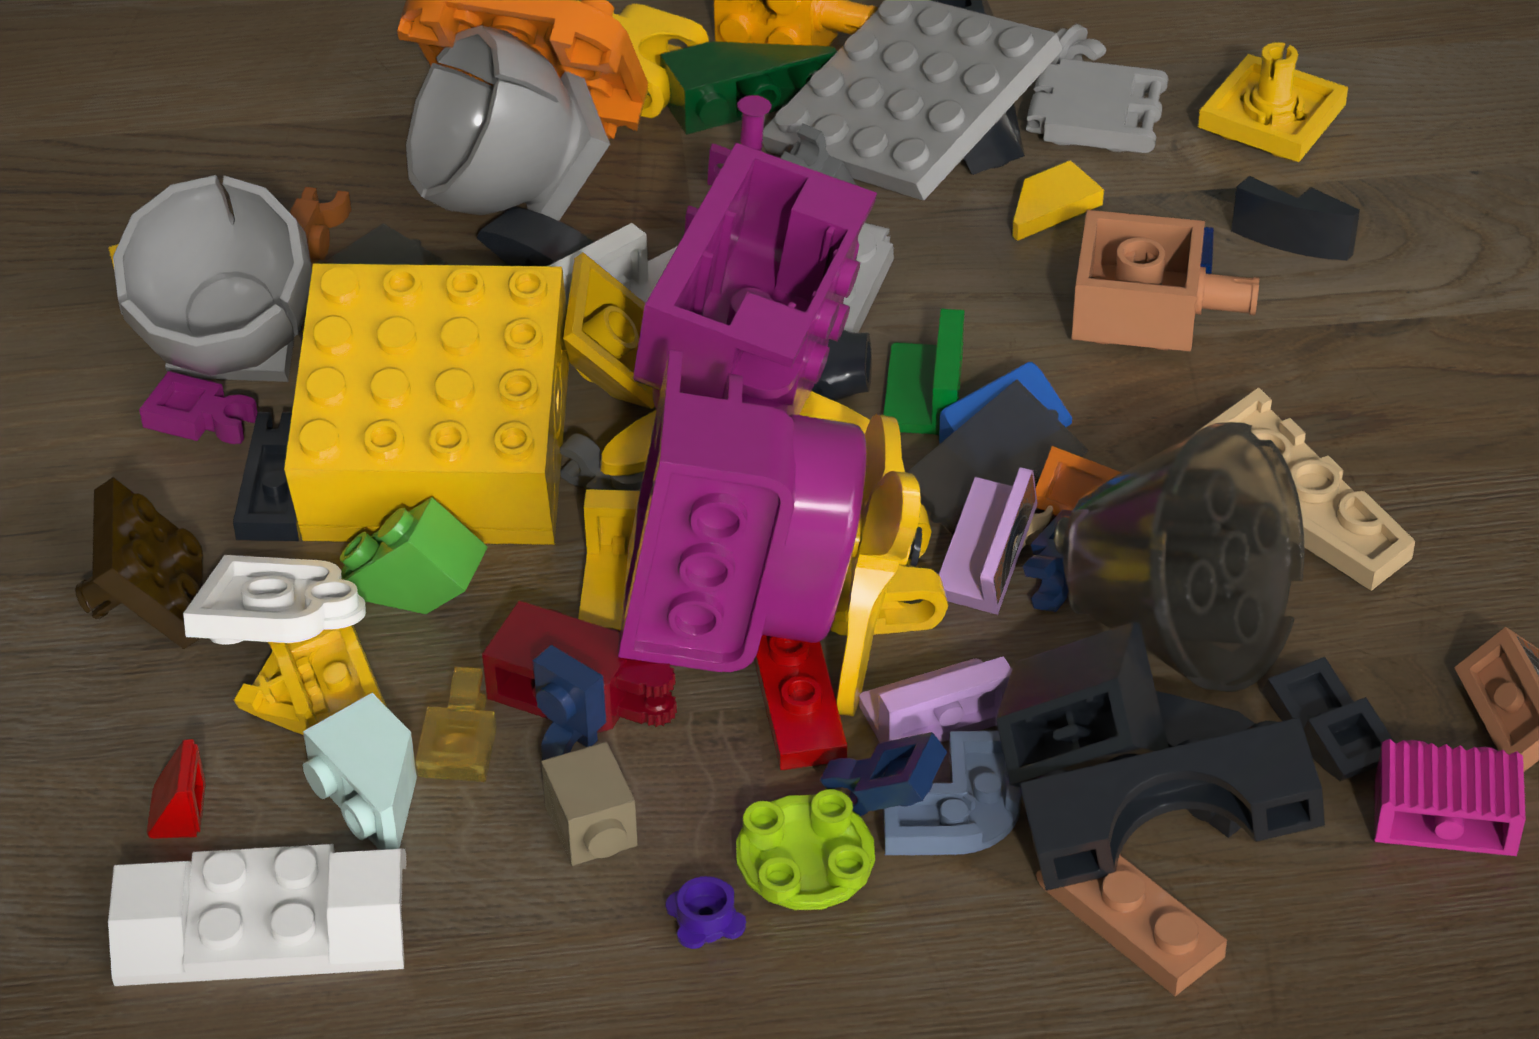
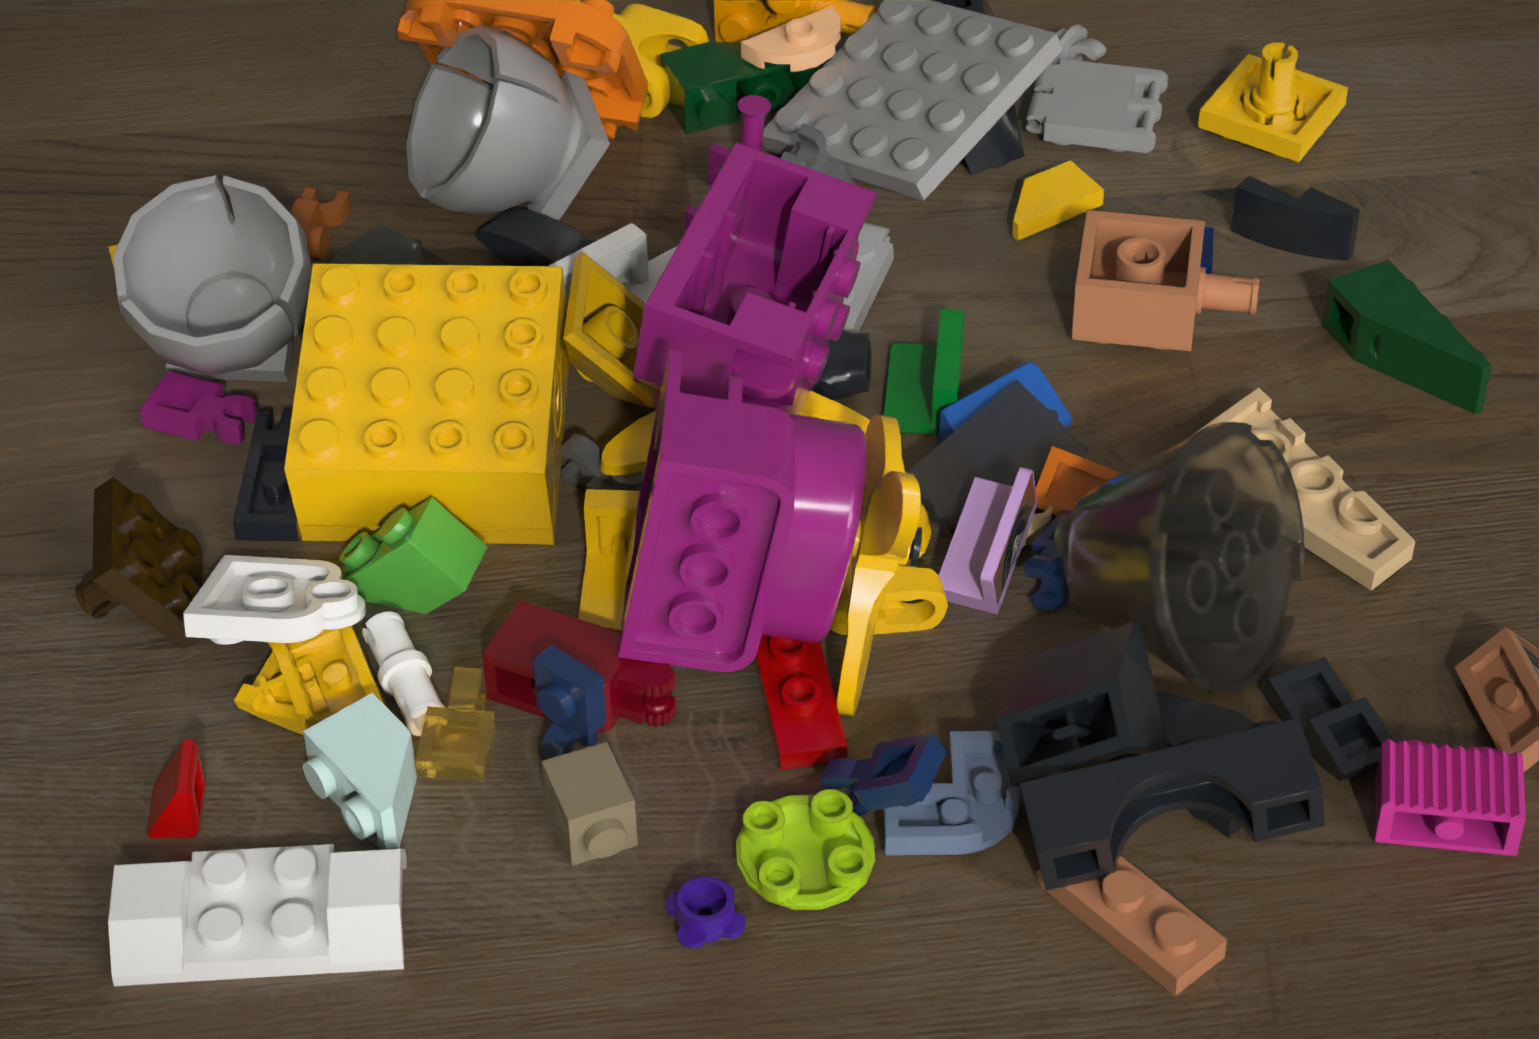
lavender panel [859,656,1012,743] -> none
none -> white pin [362,611,448,736]
none -> light nougat plate [741,5,841,72]
none -> dark green slope [1322,260,1492,414]

